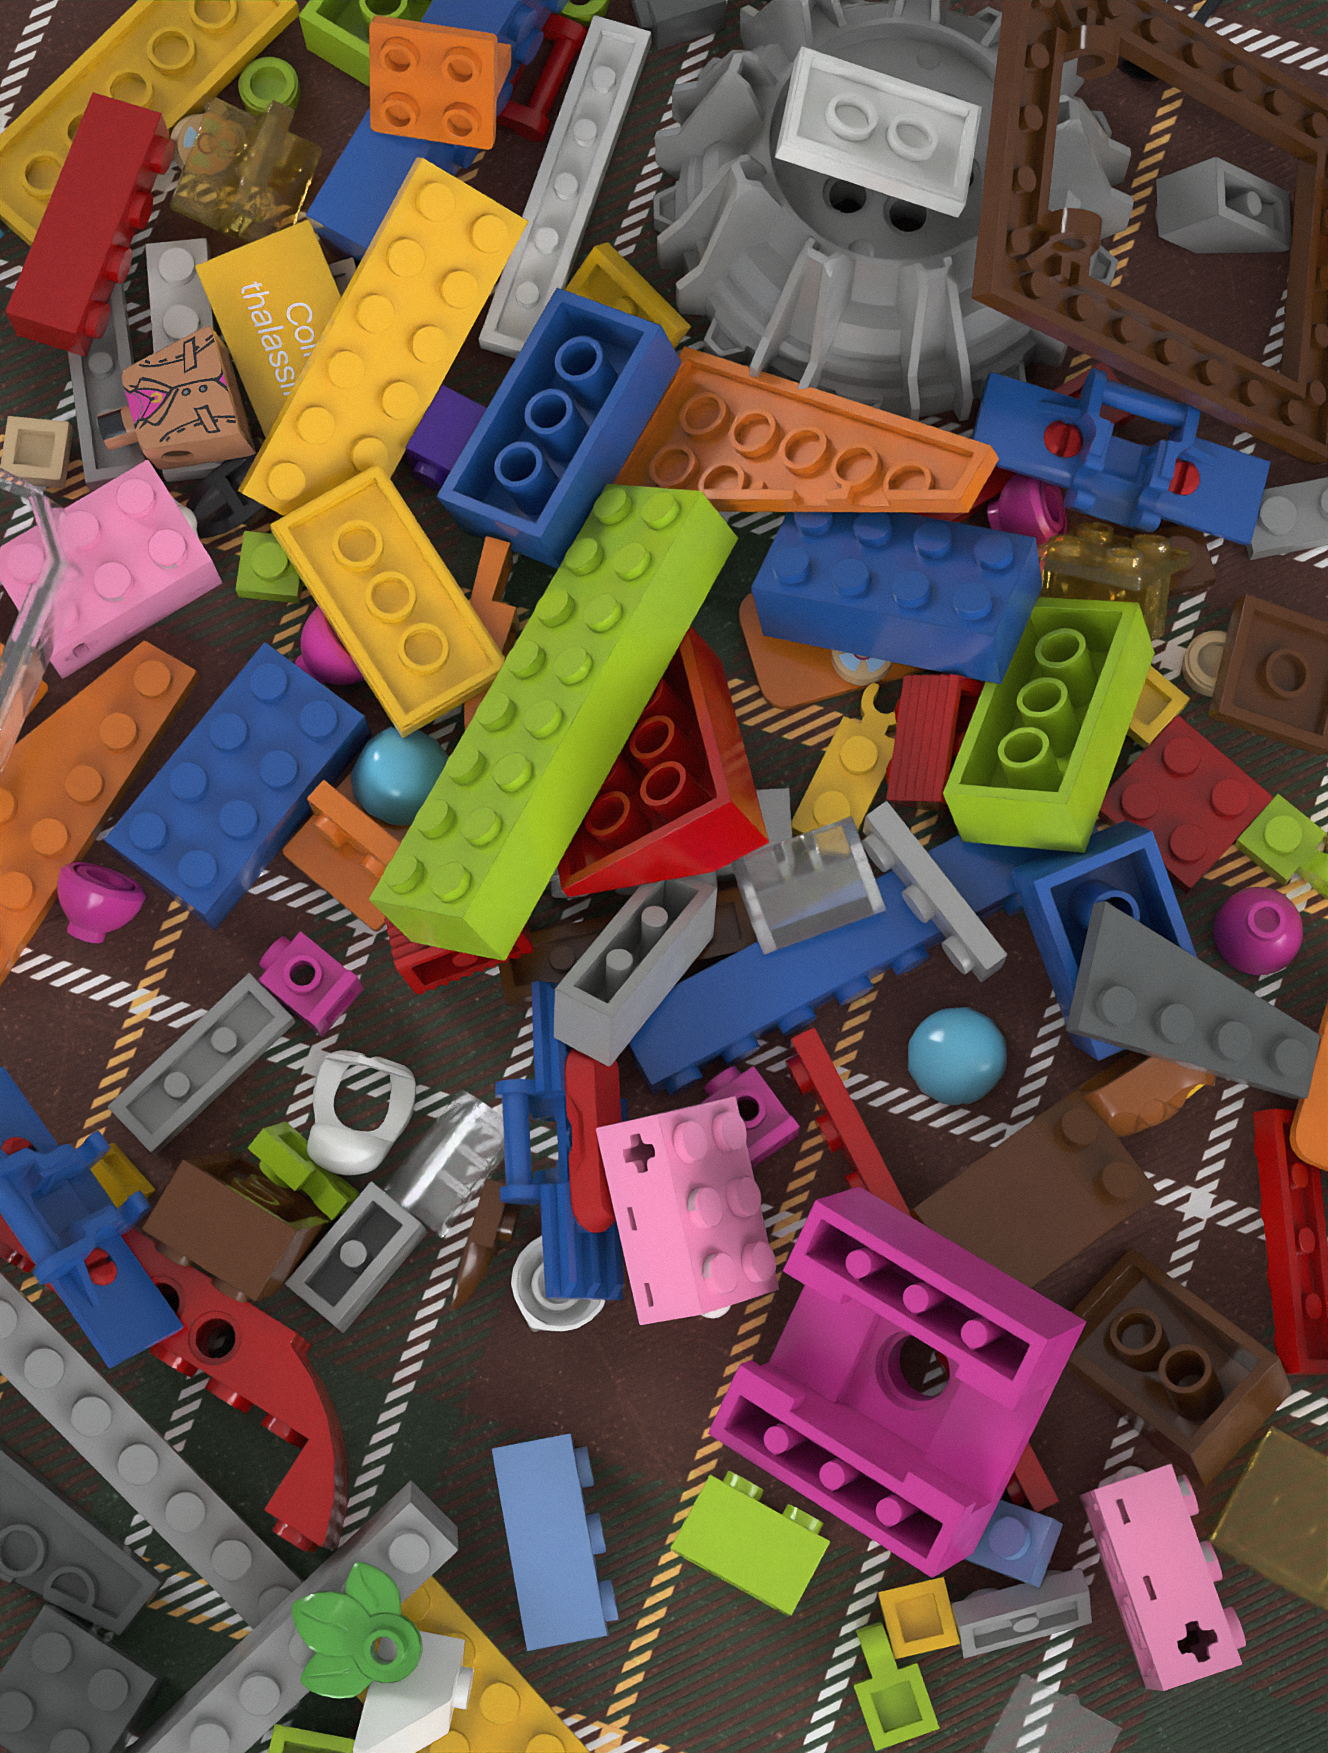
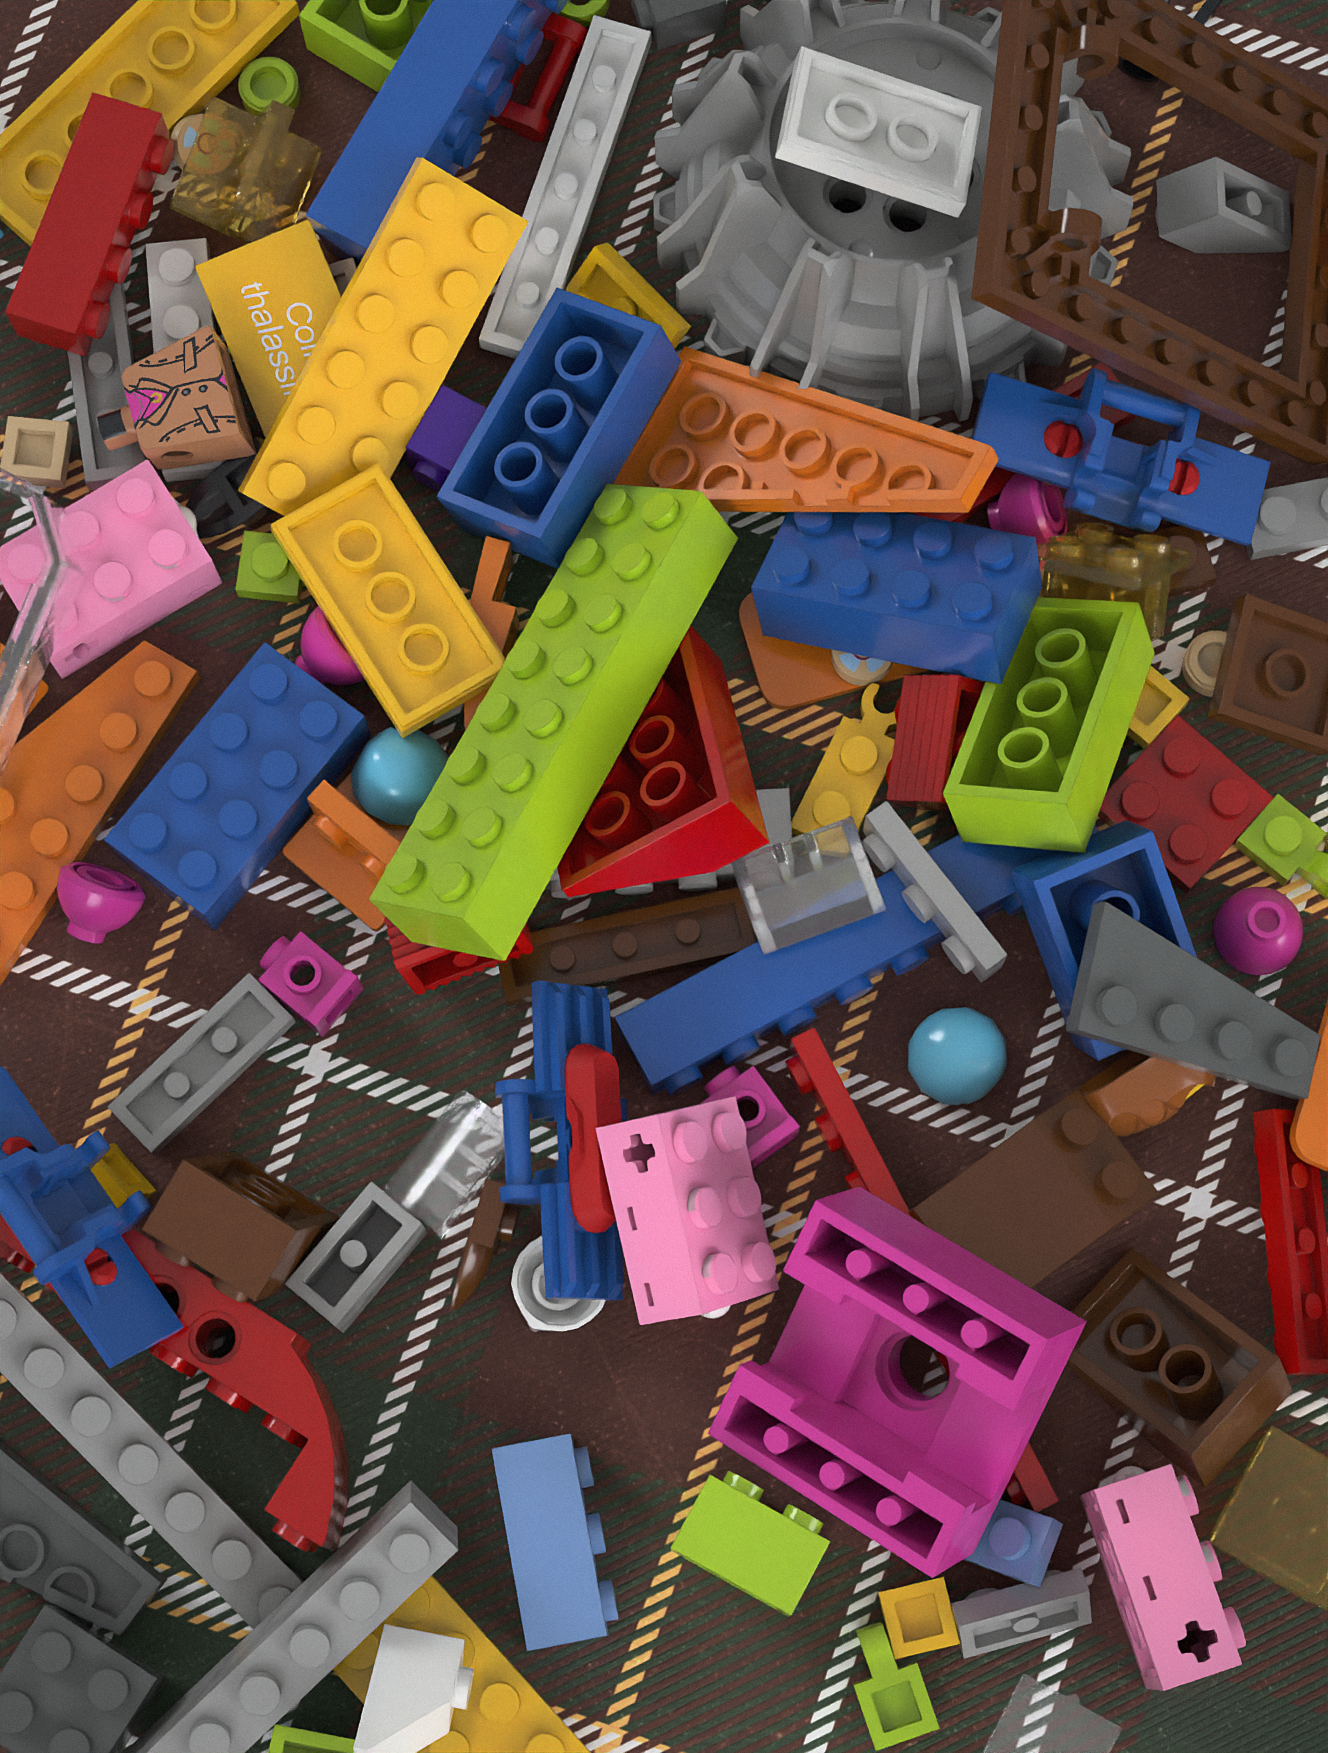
lime plate [248,1121,360,1220] -> none
bright green plate [291,1561,423,1699] -> none
white piece [307,1050,416,1175] -> none
orange bracket [369,15,511,150] -> none
light grey brick [554,876,717,1067] -> none

